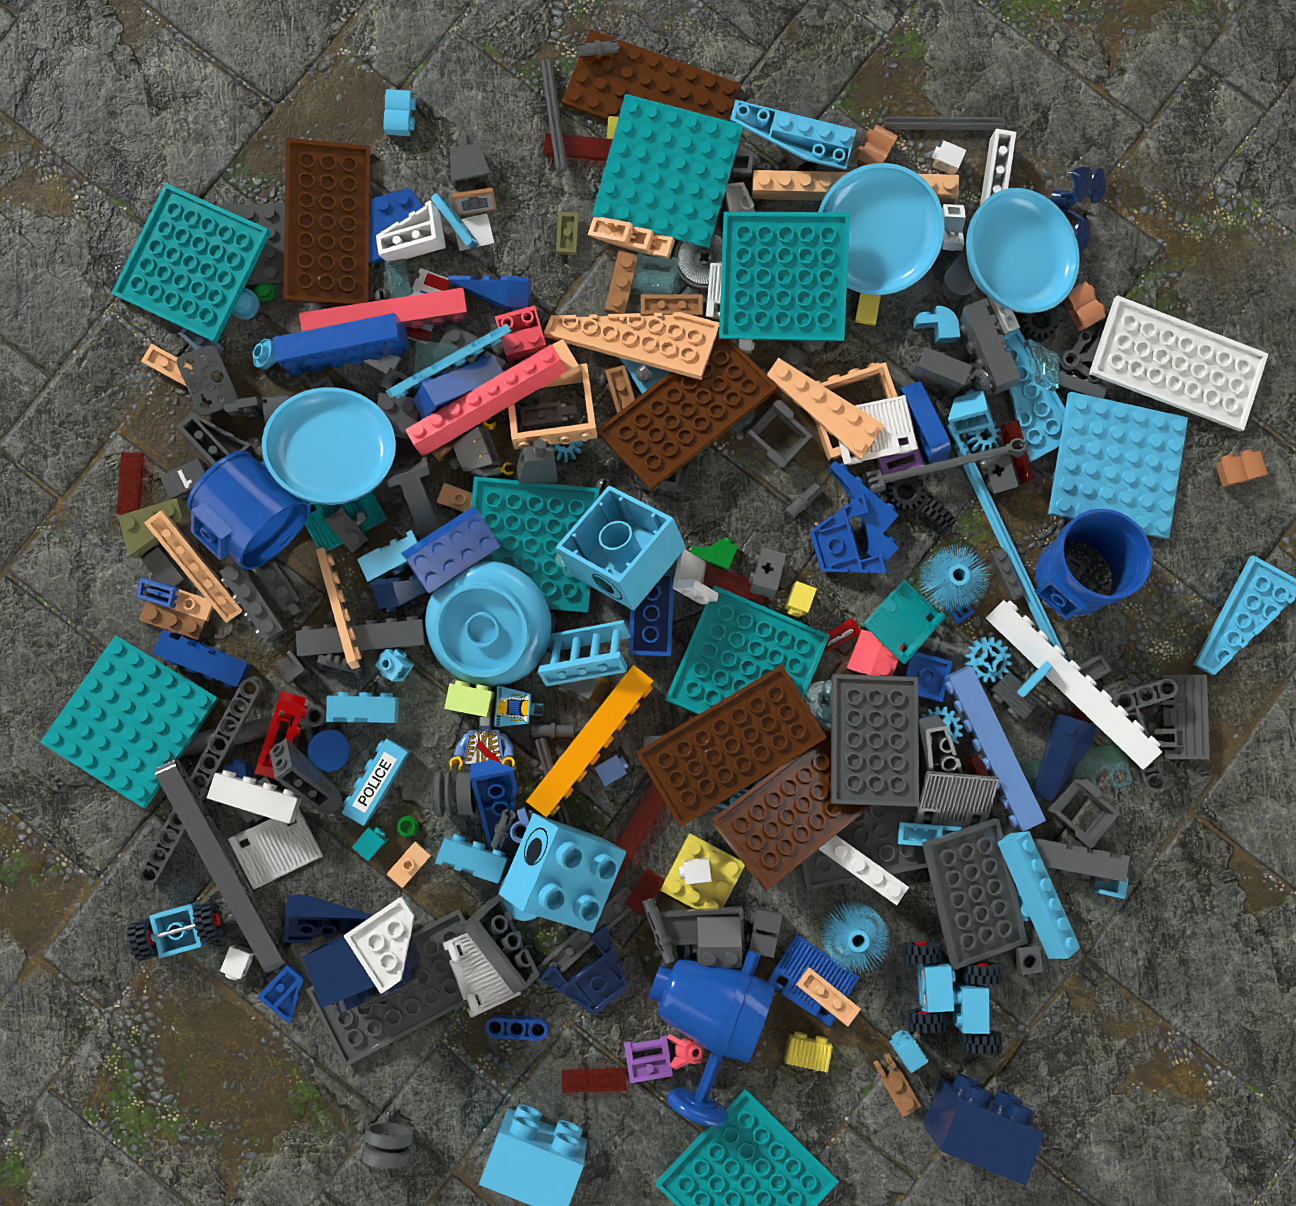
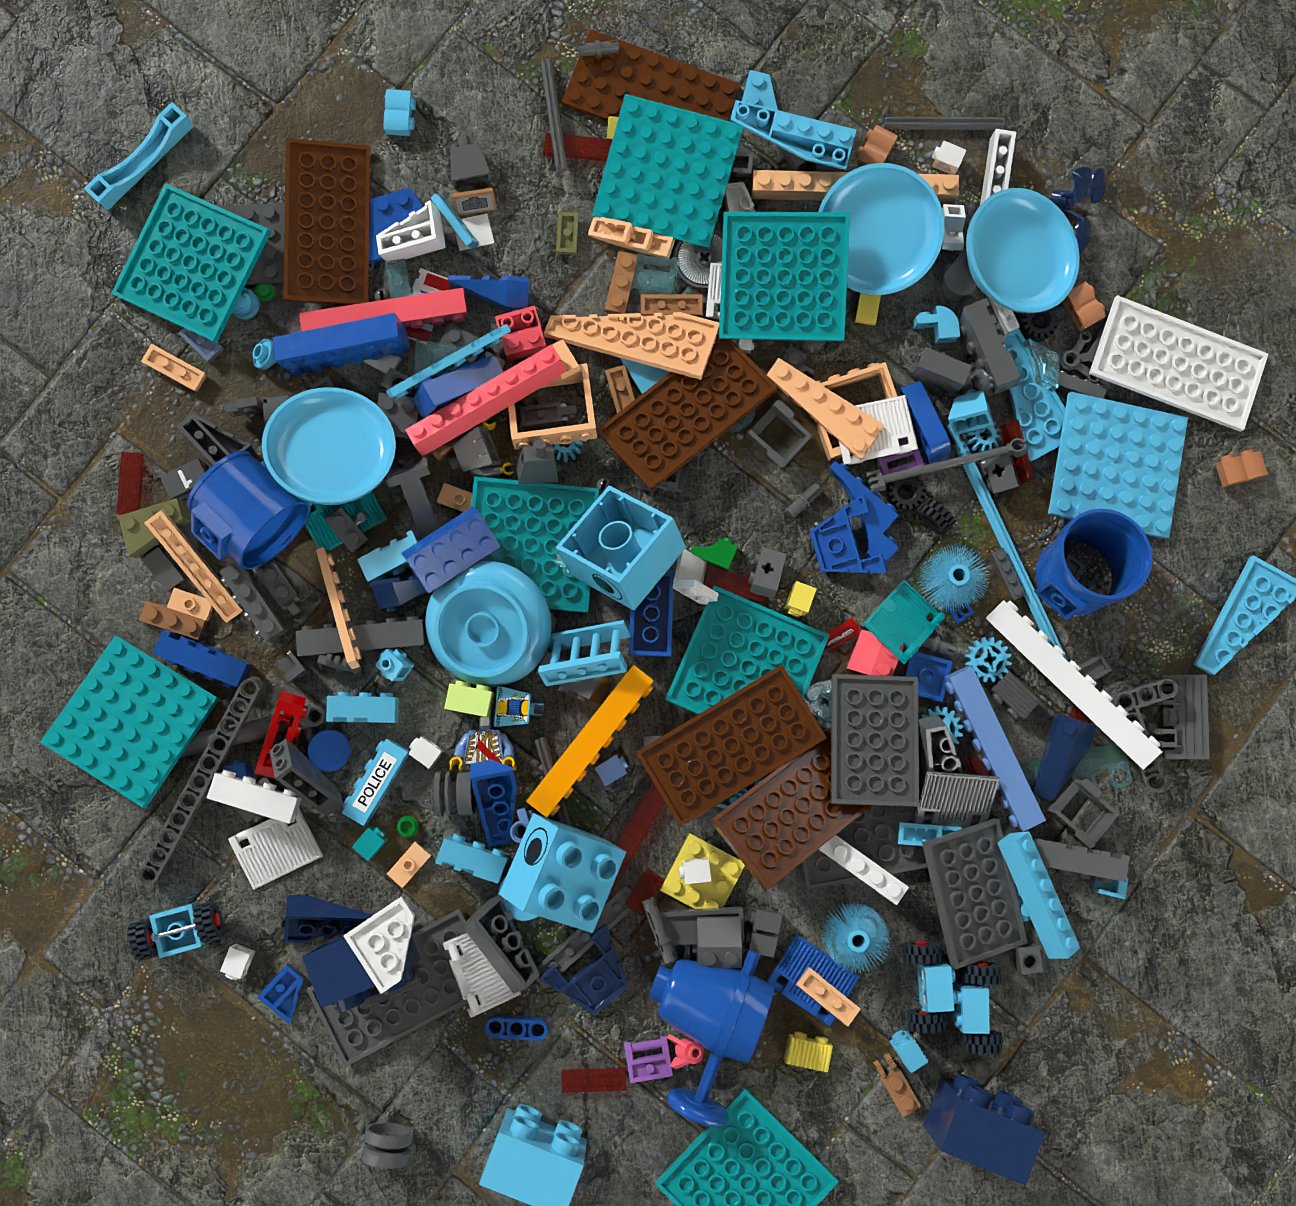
blue tile [136,577,179,608] -> none
dark grey beam [155,759,288,973] -> none
dark grey axle [177,345,238,416] -> none
dark grey pin [491,809,516,850] -> none
dark grey pin [532,723,575,739] -> none
dark grey hinge [636,364,654,382] -> none
medium azure tile [1017,661,1053,697] -> none
none -> medium azure arch [84,102,194,211]
none -> white brick [409,736,444,769]
none -> medium azure wing [742,70,778,110]

